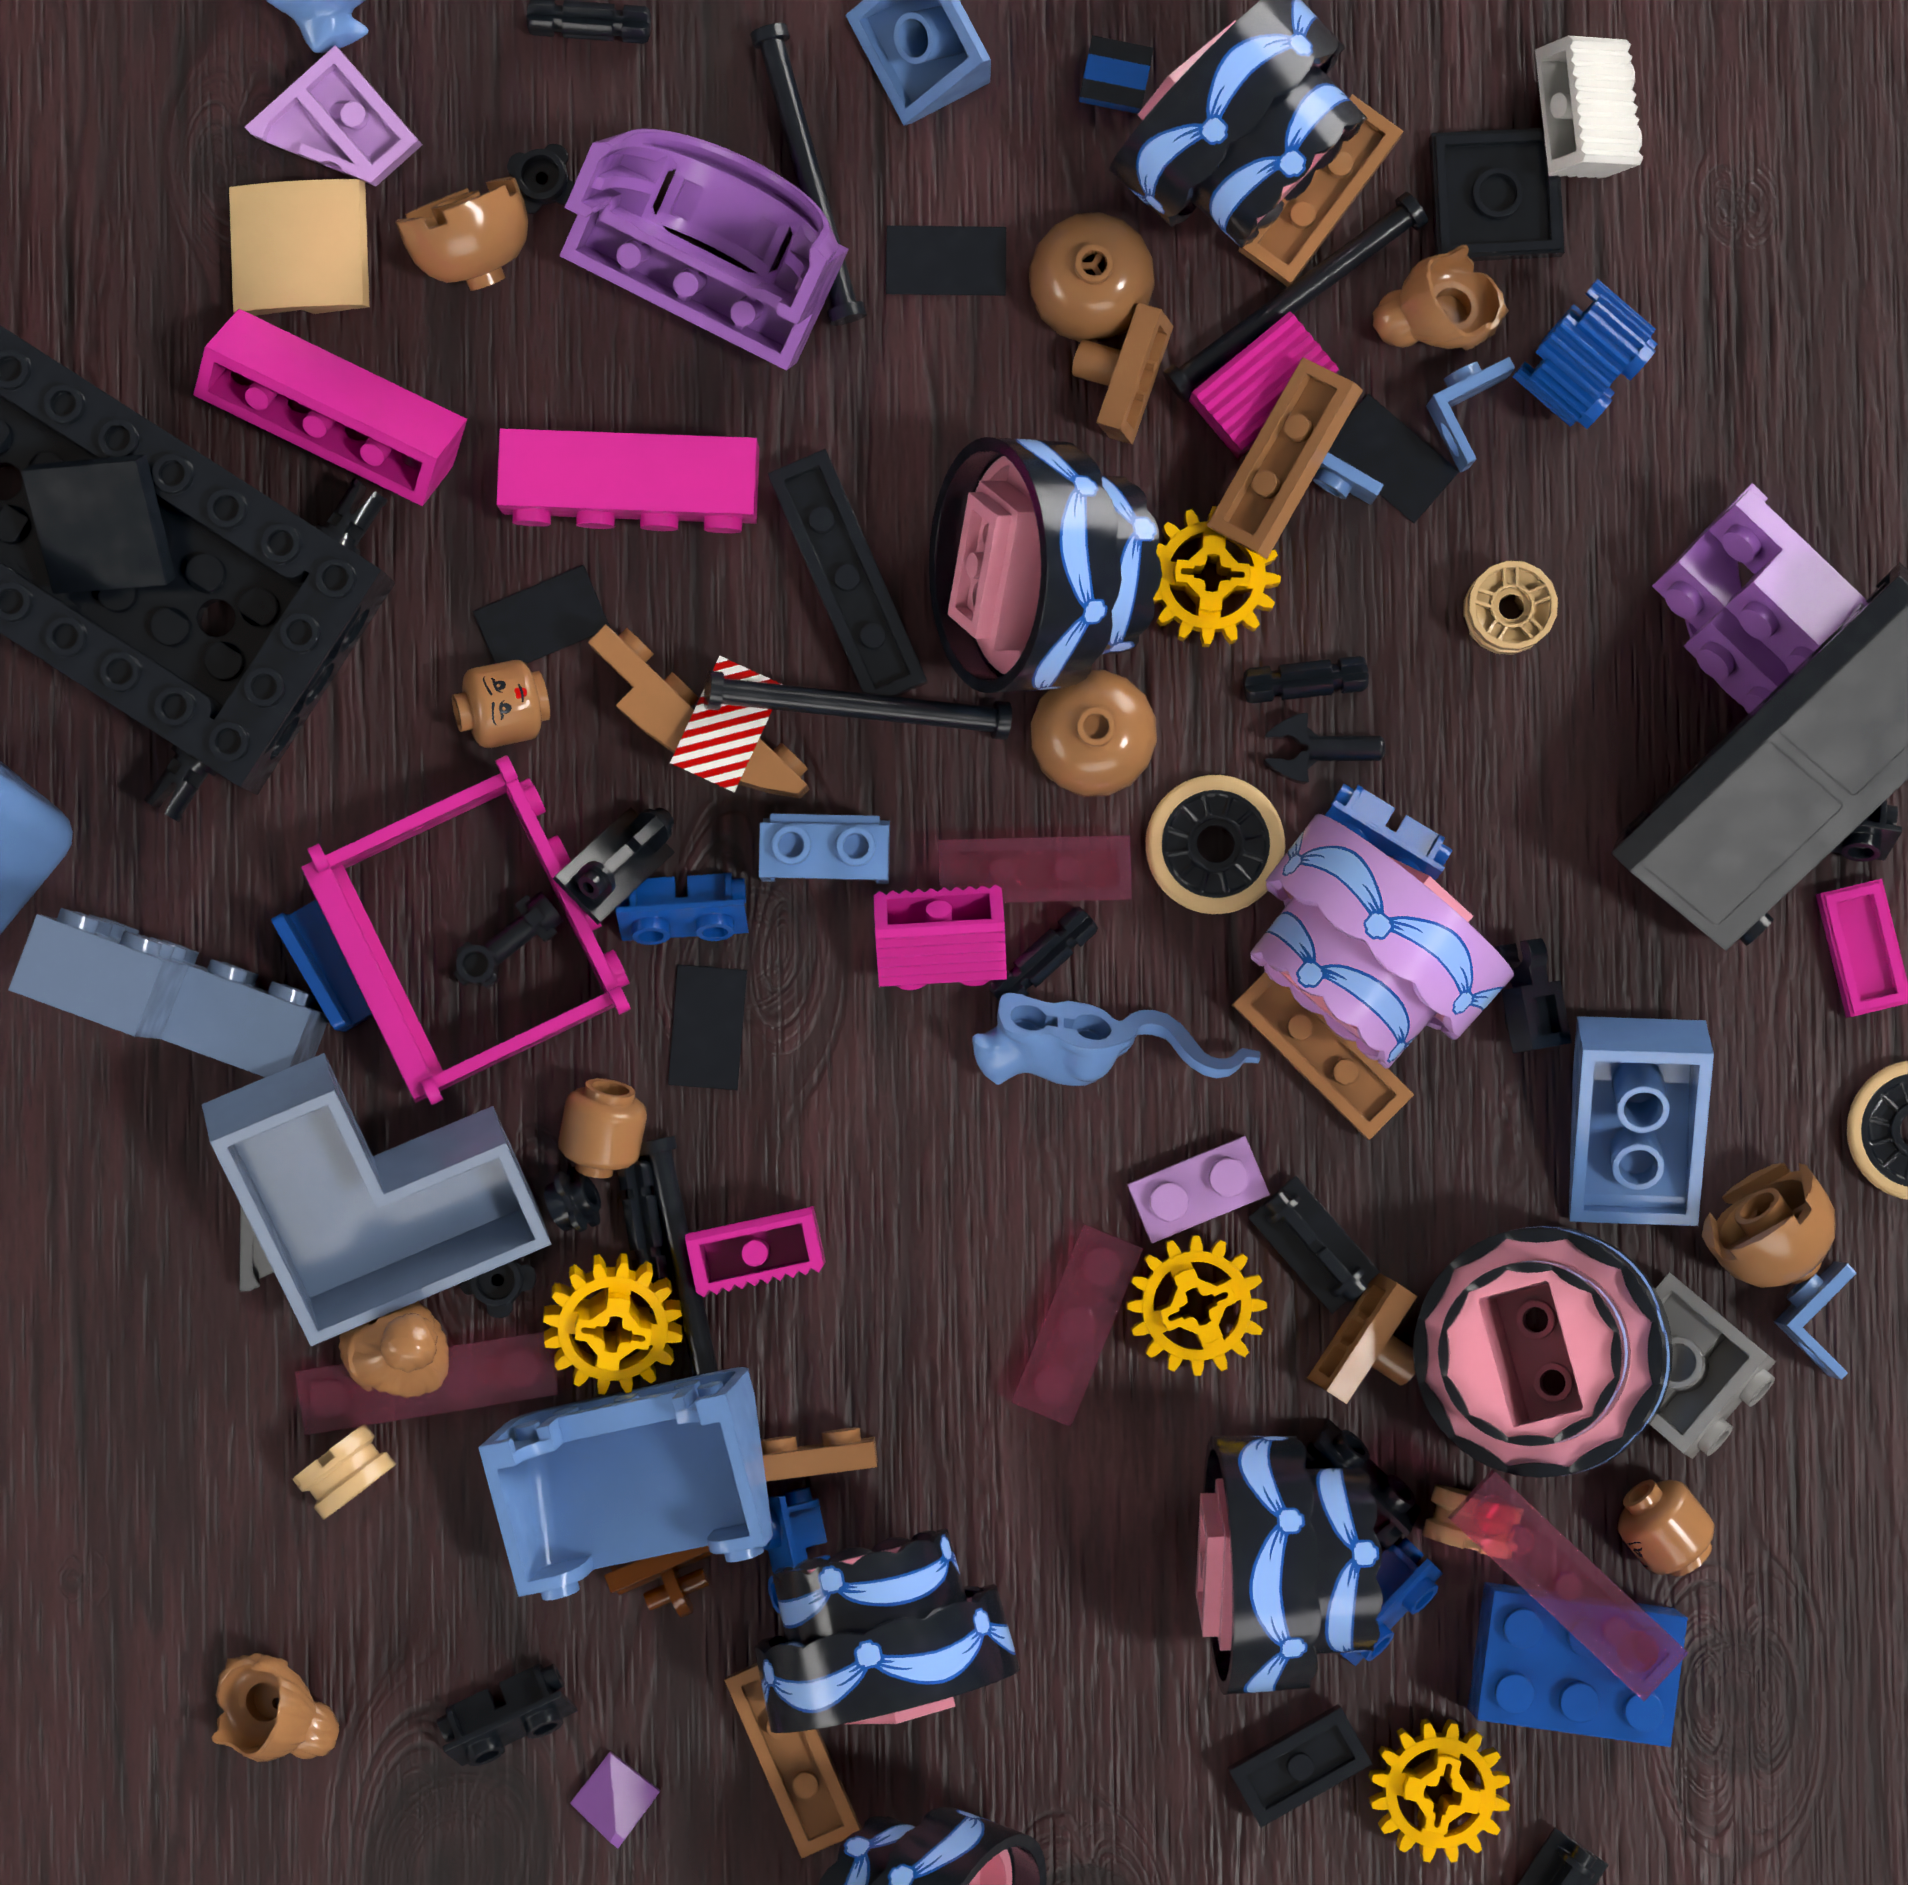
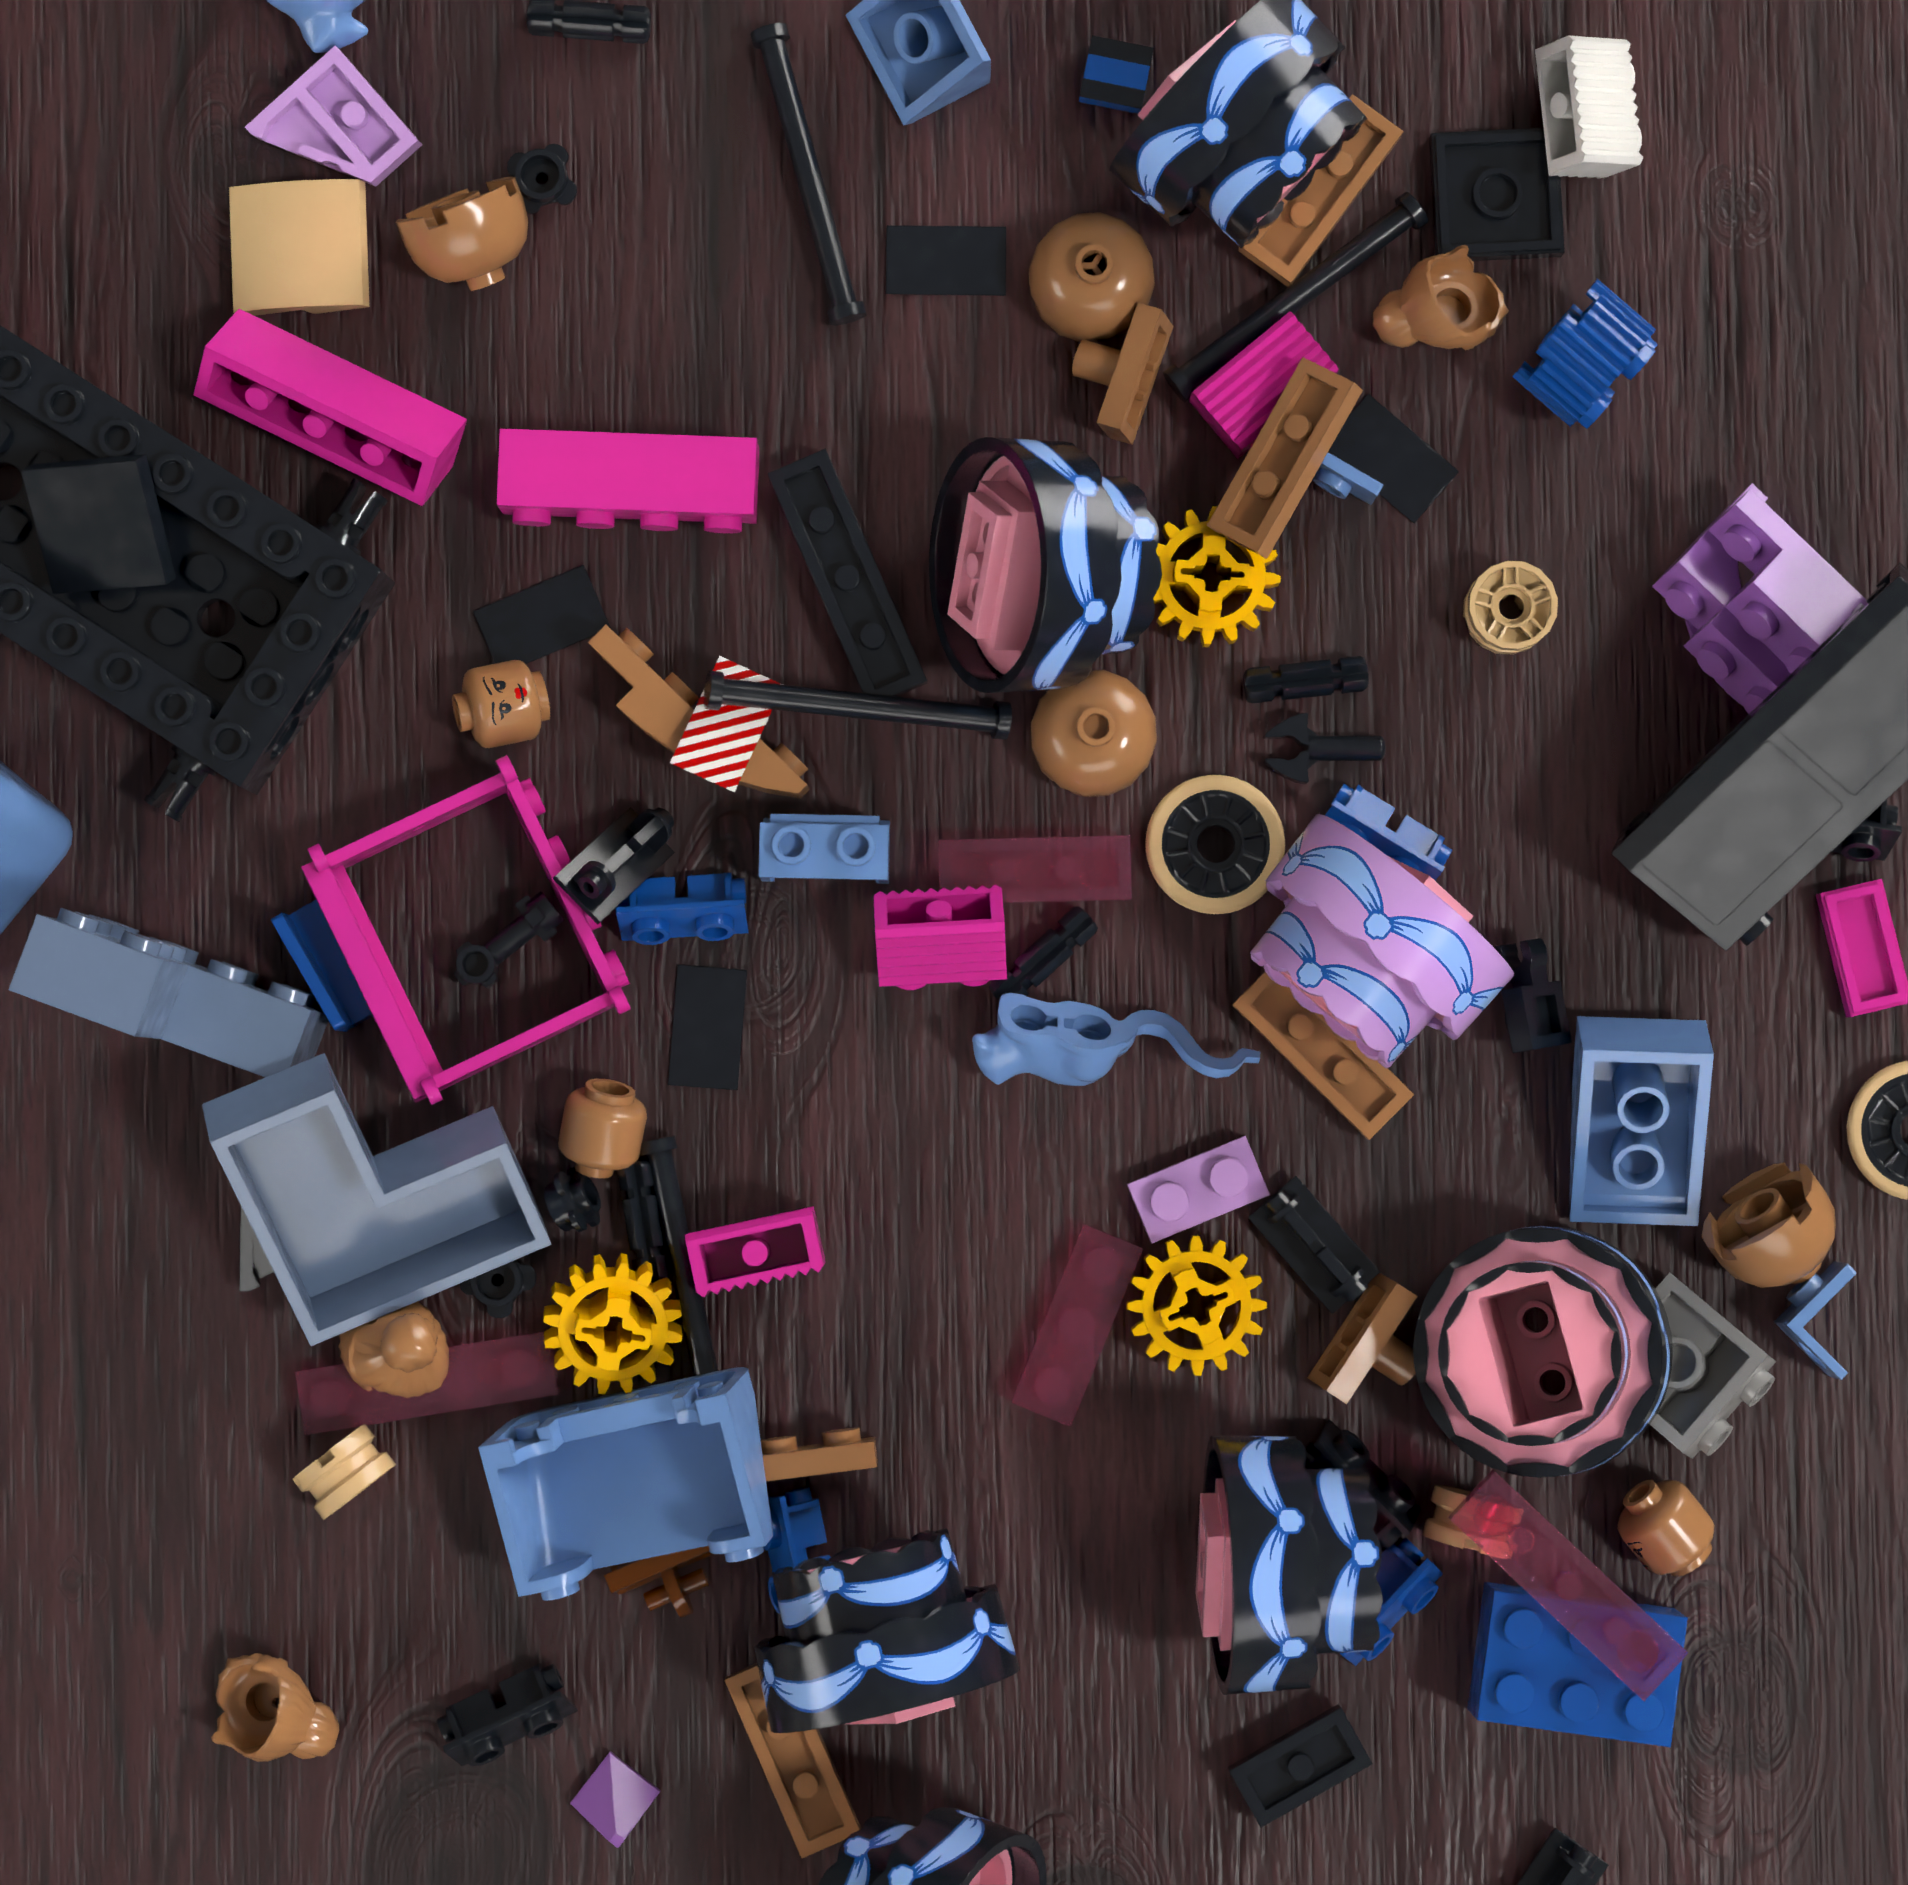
medium lavender piece [560,129,849,371] -> none
yellow gear [1369,1719,1510,1863] -> none
medium blue bracket [1426,357,1515,473] -> none

